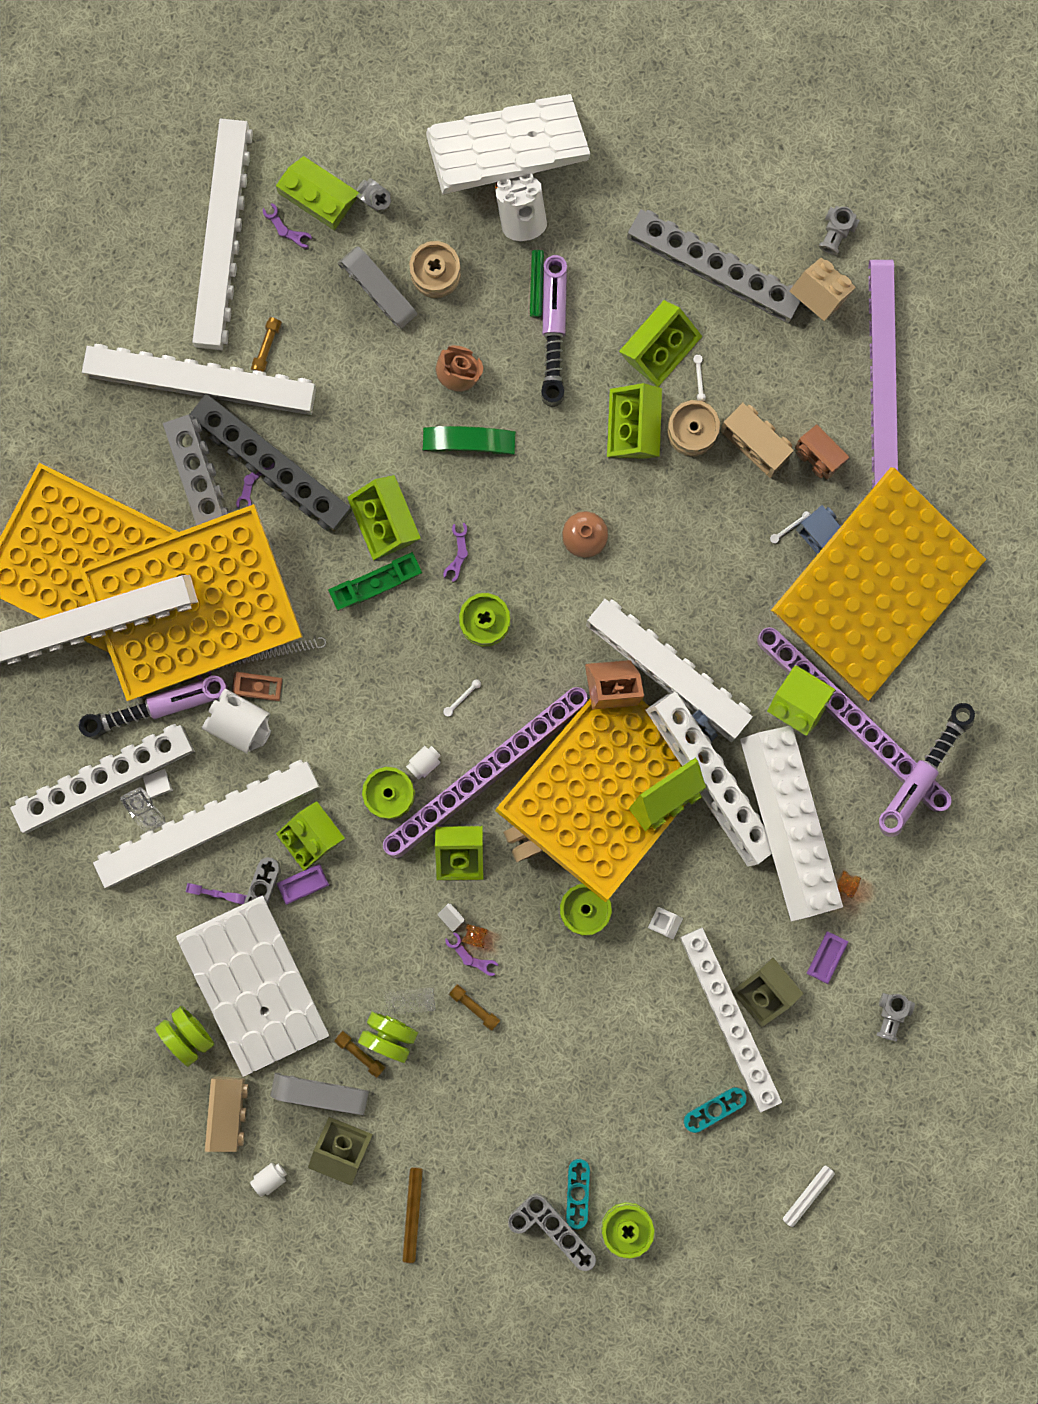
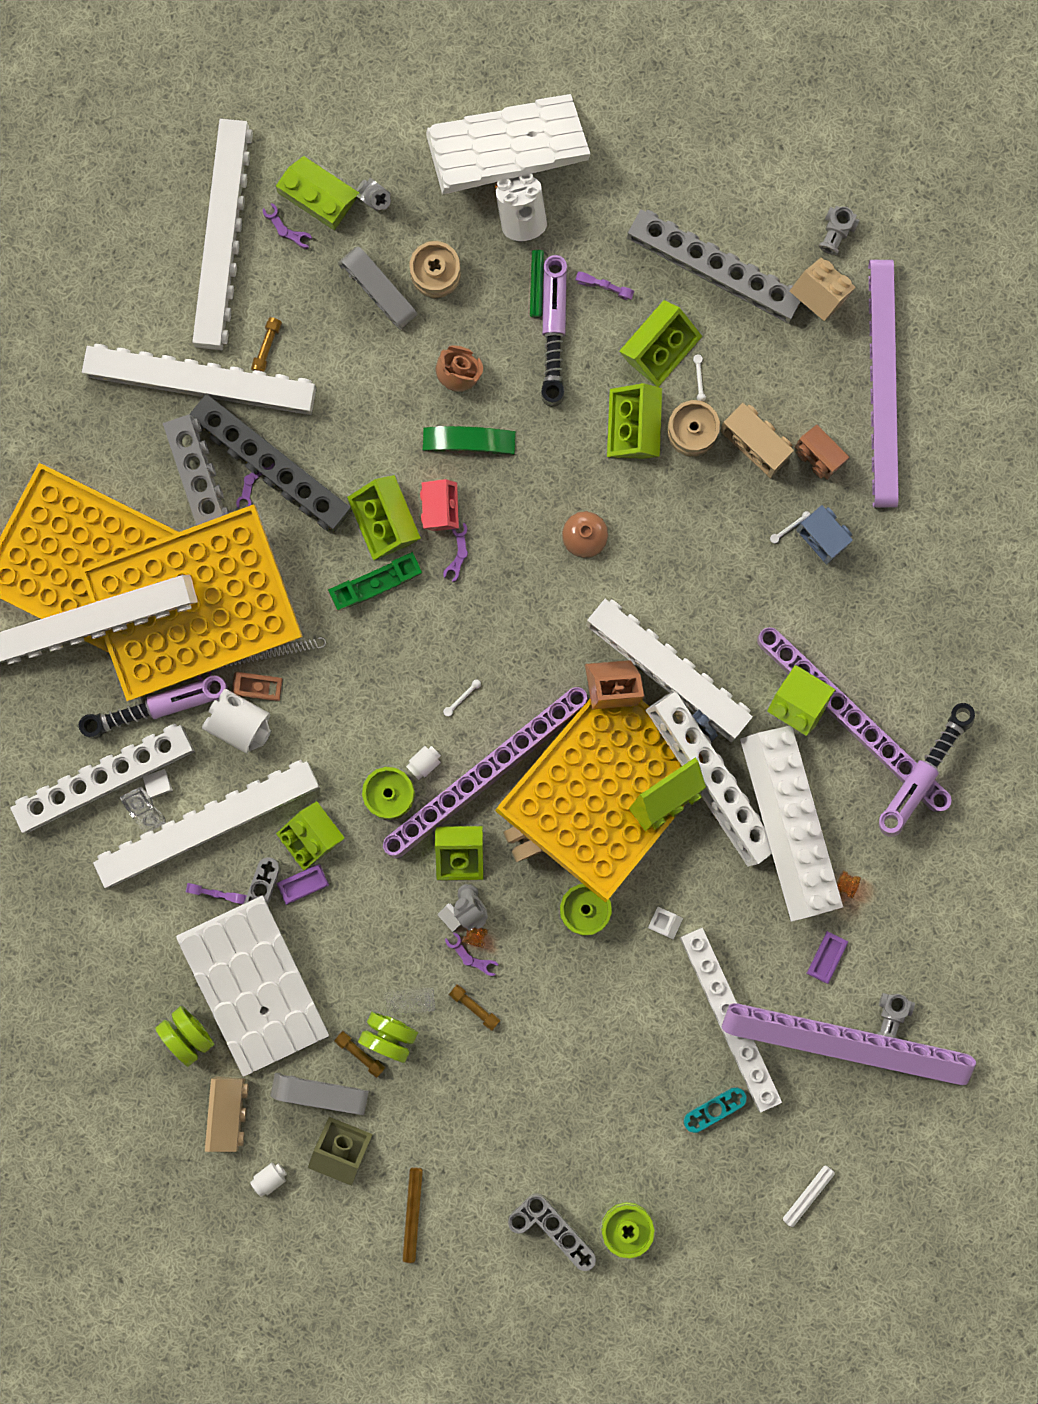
lime wheel [459,593,510,647] -> none
teal beam [566,1158,590,1229] -> none
olive slope [732,957,804,1028] -> none
yellow plate [771,467,986,701] -> none
none -> coral brick [420,479,459,531]
none -> light grey connector [453,884,488,931]
none -> medium lavender piece [575,272,635,300]
none -> lavender beam [721,1003,976,1085]

